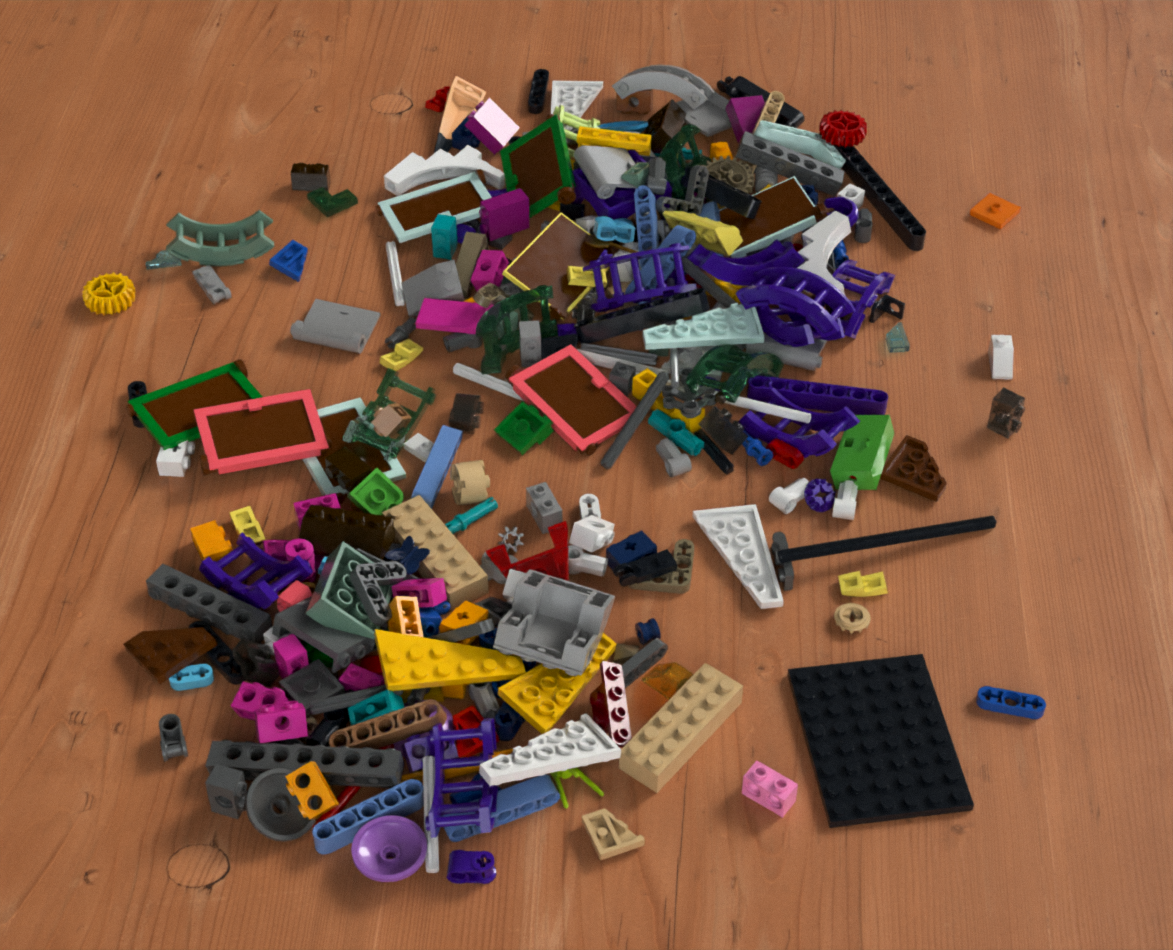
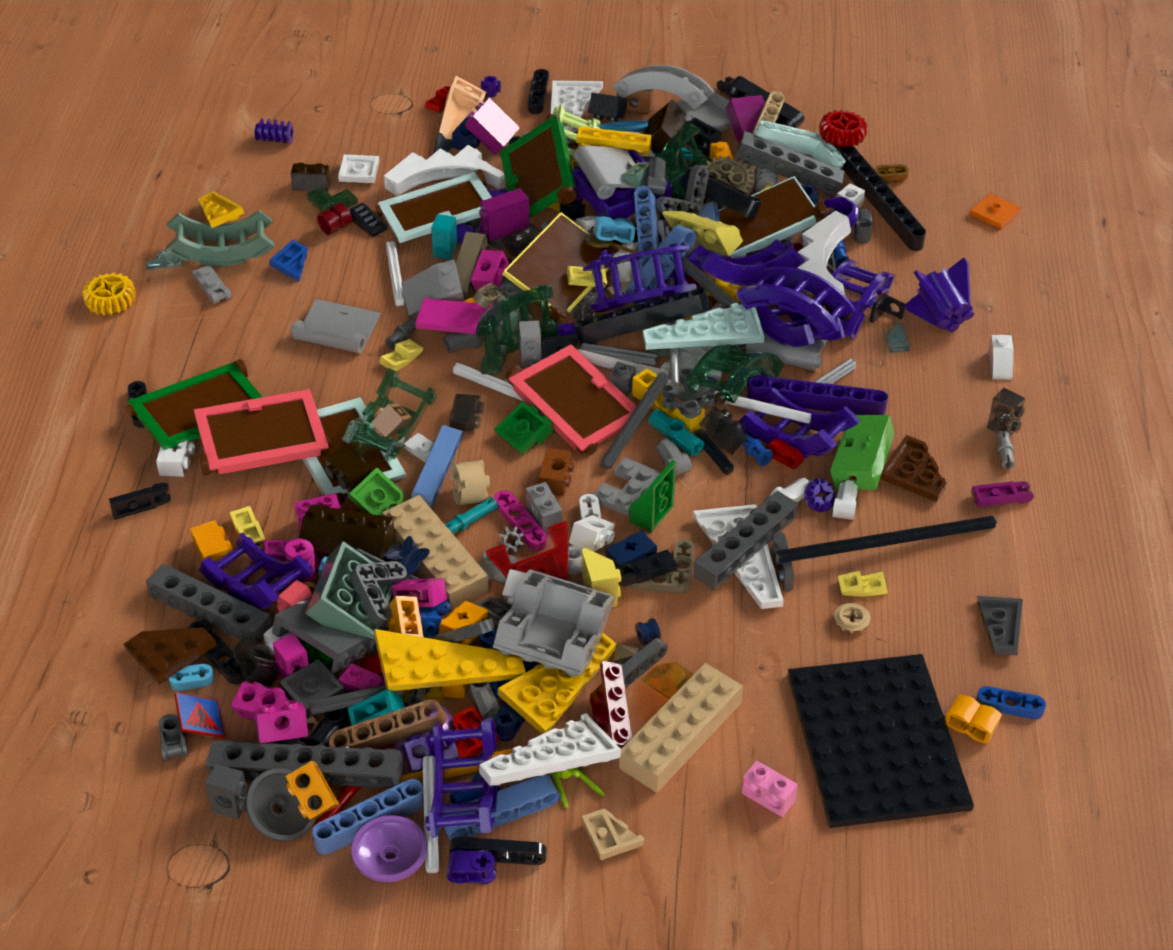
none -> black hinge [109,482,171,520]
none -> piece [174,692,225,738]
none -> yellow wing [198,191,244,228]
none -> dark purple piece [254,118,293,144]
none -> dark red wheel [317,203,352,235]
none -> white plate [338,154,380,184]
none -> black slope [349,202,387,237]
none -> black beam [449,837,547,865]
none -> dark purple gear [481,76,501,97]
none -> dark pink beam [494,490,547,551]
none -> clear smoke cylinder [501,224,539,257]
none -> dark orange brick [539,448,575,495]
none -> light yellow slope [582,548,621,607]
none -> black brick [588,92,628,122]
none -> light grey plate [593,457,661,517]
none -> green slope [629,460,676,533]
none -> black brick [683,118,721,156]
none -> dark grey brick [694,490,798,590]
none -> light grey axle [814,359,856,384]
none -> pearl gold plate [874,164,909,182]
none -> dark purple brick [905,257,974,332]
none -> light orange brick [945,694,1002,744]
none -> magenta hinge [971,481,1034,507]
none -> dark grey wing [977,596,1023,656]
none -> light grey pin [996,431,1015,469]

